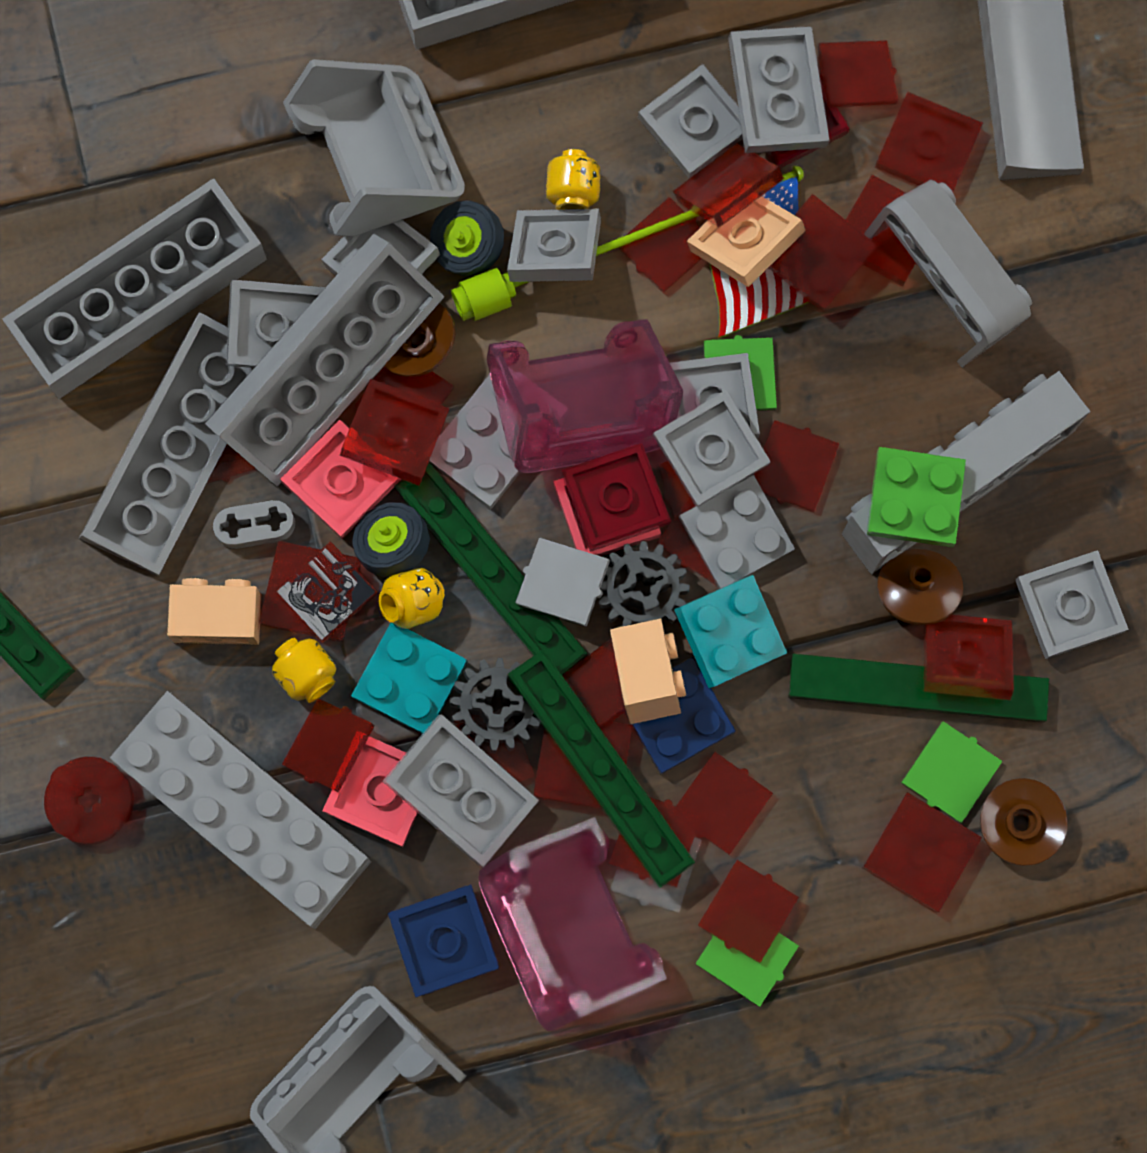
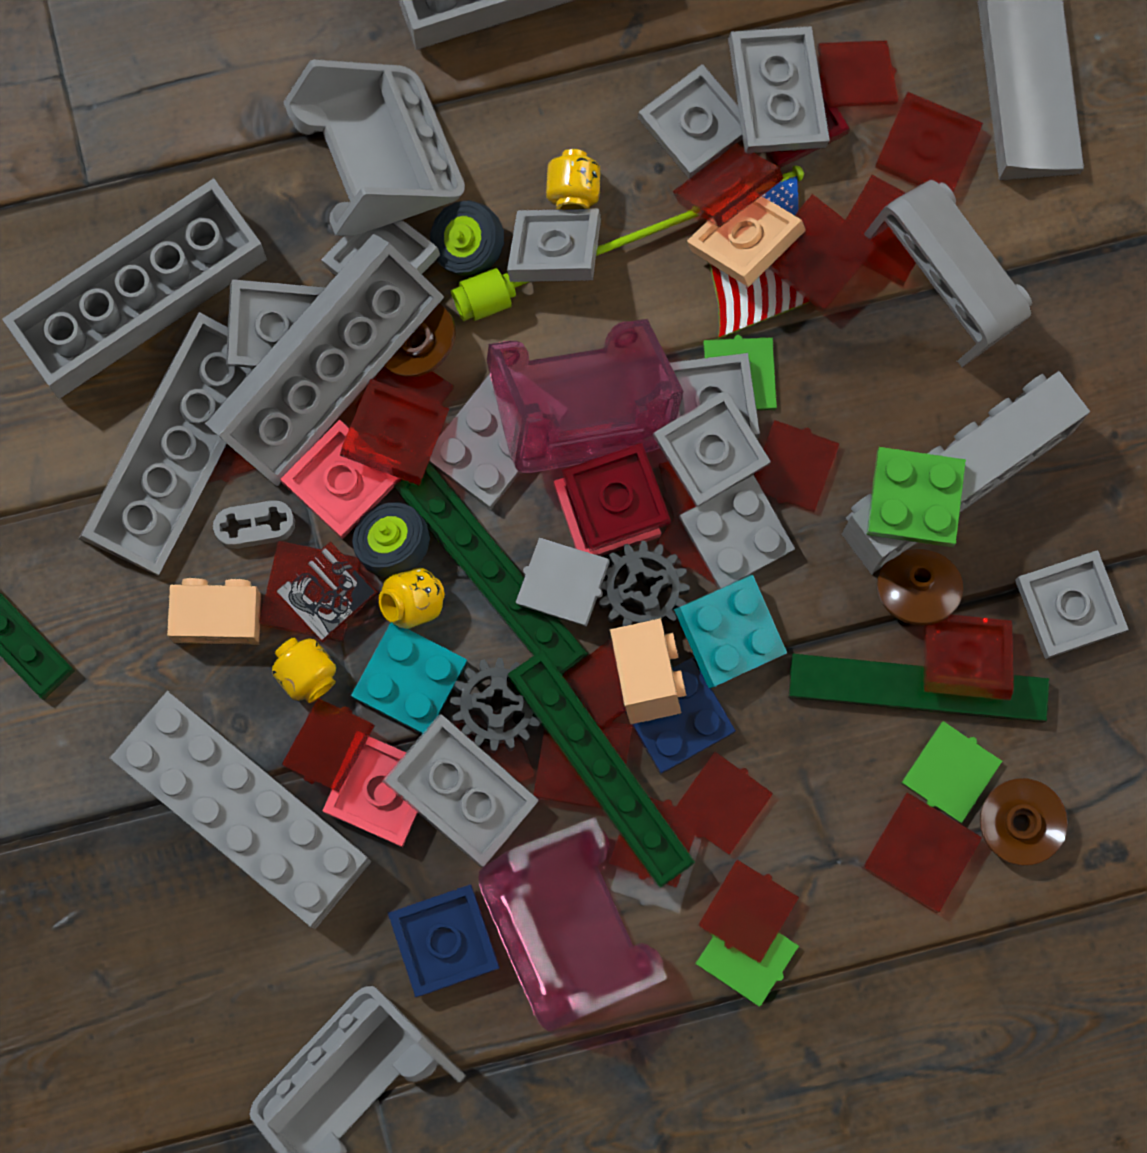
clear red plate [44,756,134,845] -> none
clear red piece [618,197,702,293] -> none

